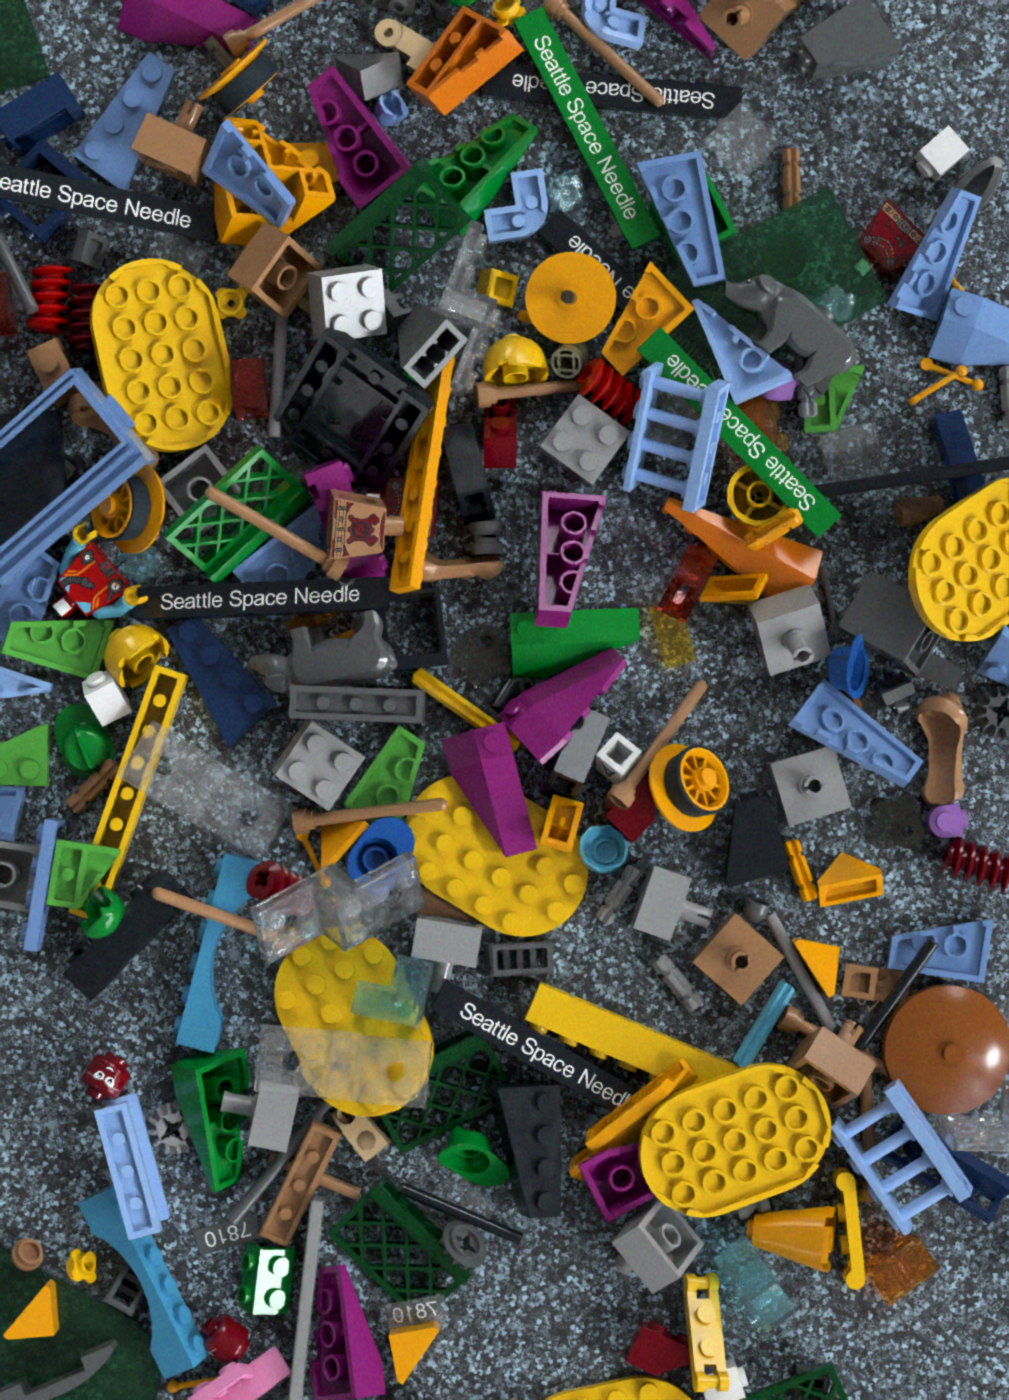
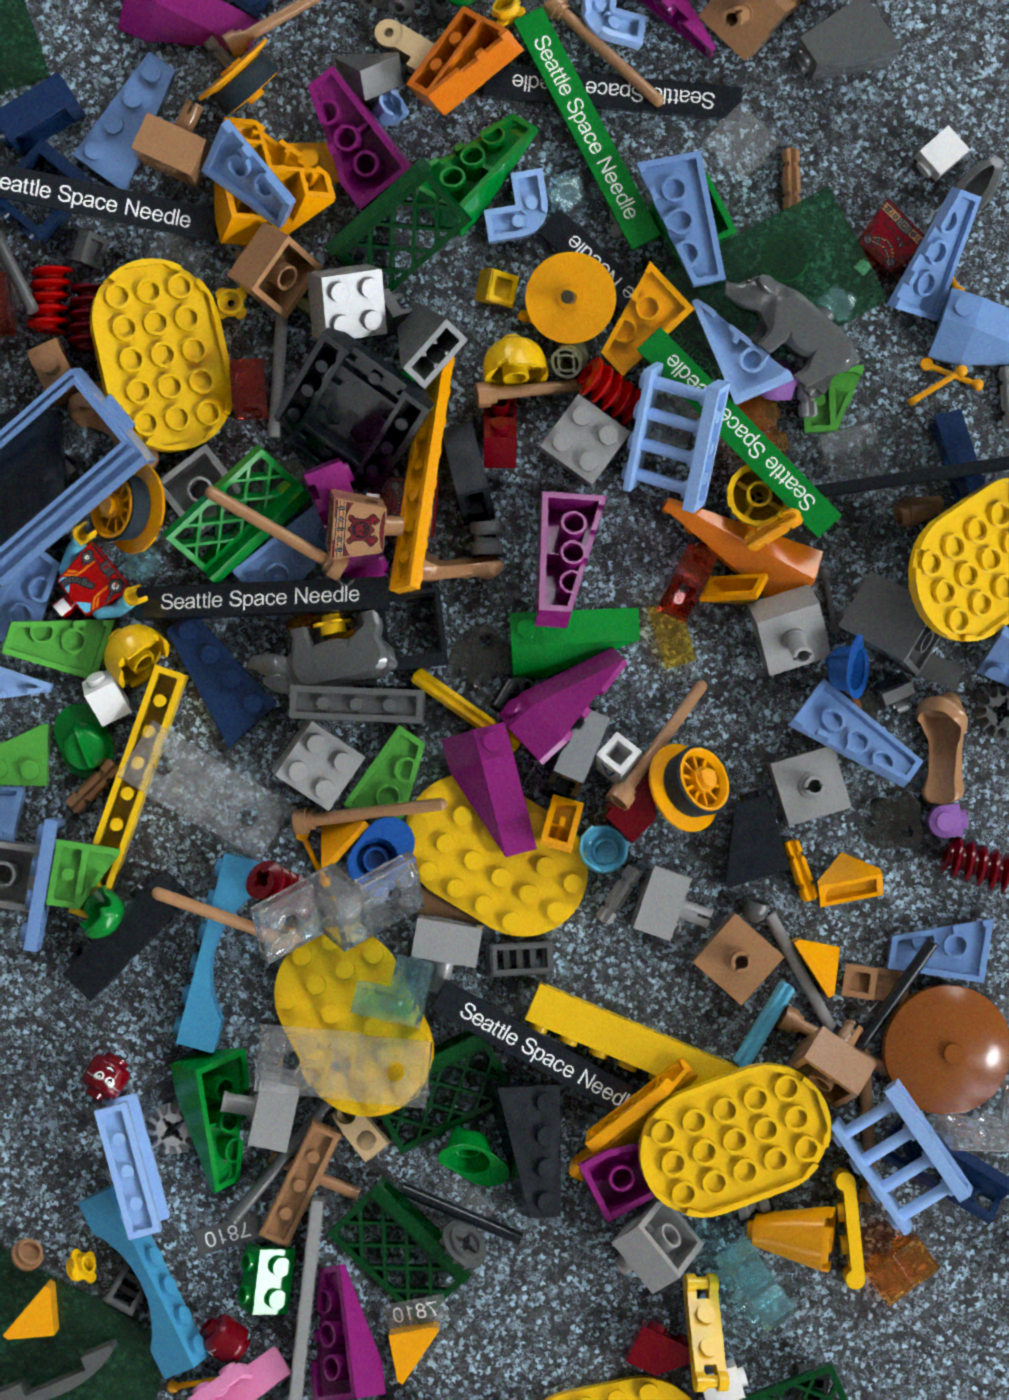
clear bracket [436,220,501,400] -> none
light grey axle [652,954,704,1012] -> none
none -> yellow plate [313,613,351,637]

